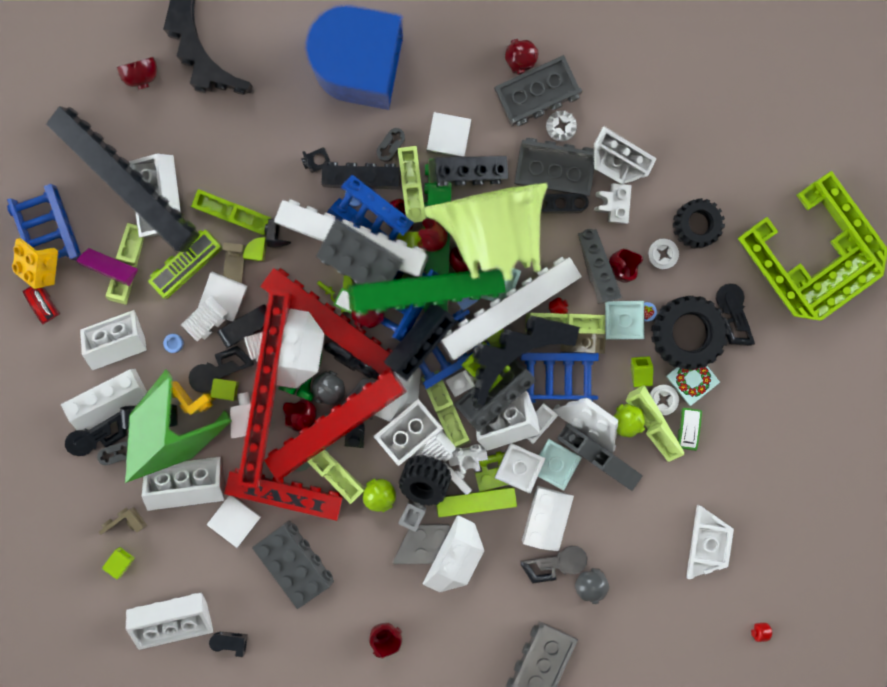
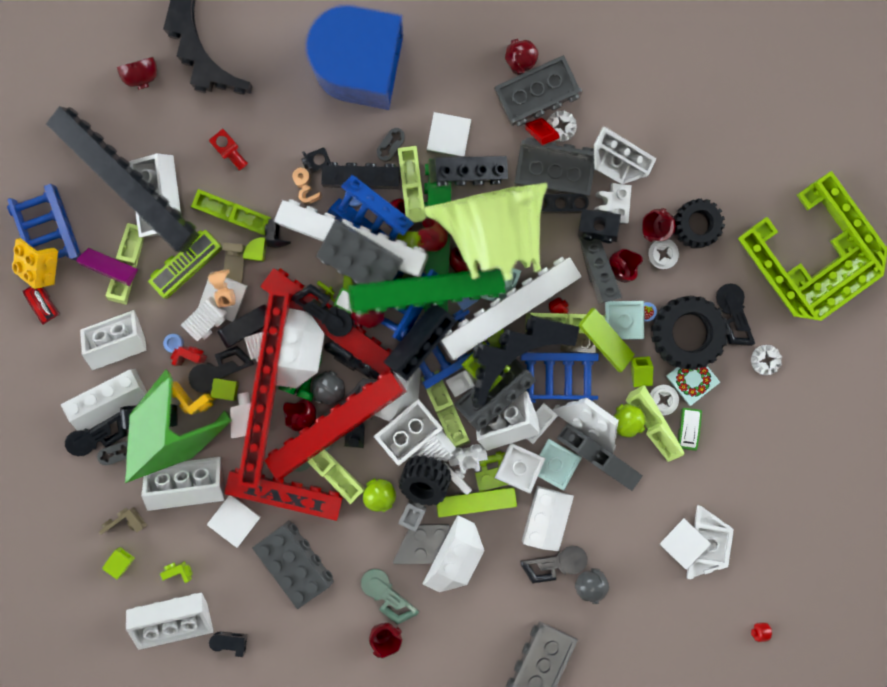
none -> lime bracket [160,561,193,583]
none -> red bracket [171,346,207,366]
none -> light nougat leg [208,269,235,308]
none -> red bracket [209,129,248,171]
none -> black piece [291,284,353,337]
none -> light nougat leg [292,168,322,205]
none -> sand green piece [361,569,419,625]
none -> red tile [525,118,560,145]
none -> black brick [578,209,621,244]
none -> lime piece [578,308,635,372]
none -> dark red cap [642,208,676,242]
none -> white sticker [660,519,711,570]
none -> white gear [751,345,782,375]

